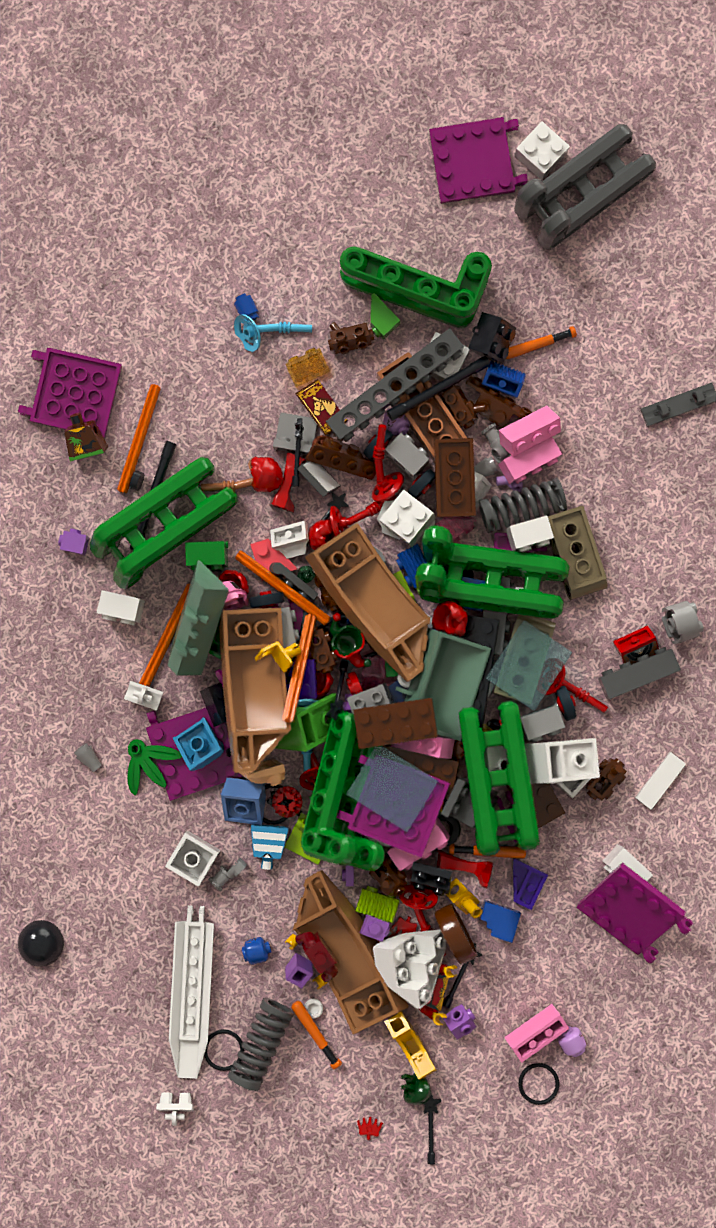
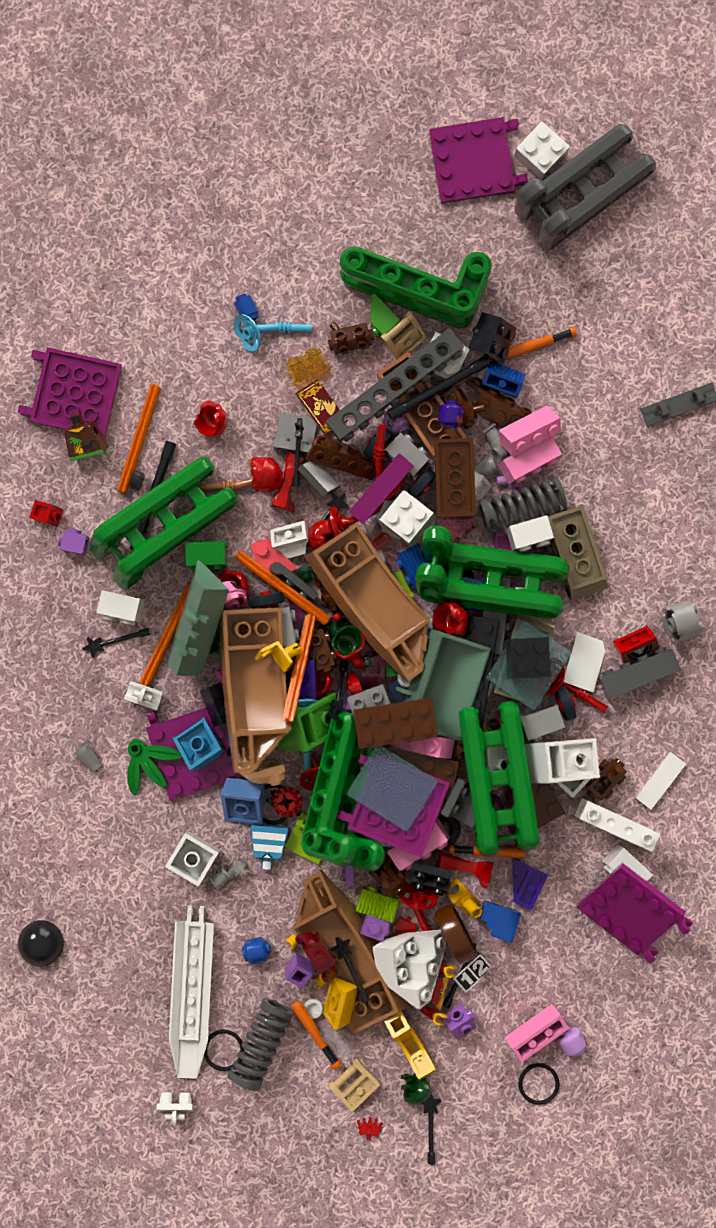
none -> red bracket [29,500,63,527]
none -> black piece [82,628,150,658]
none -> red hair [193,400,227,438]
none -> clear brick [320,1021,356,1062]
none -> yellow slope [322,977,358,1030]
none -> tan plate [328,1057,380,1112]
none -> black piece [331,937,370,1004]
none -> magenta tile [349,453,414,524]
none -> clear red tile [371,532,392,551]
none -> tan plate [380,311,427,360]
none -> dark purple head [438,400,464,429]
none -> sticker [453,954,491,993]
none -> black brick [505,637,551,679]
none -> white sticker [564,632,605,692]
none -> white fence [574,798,660,852]

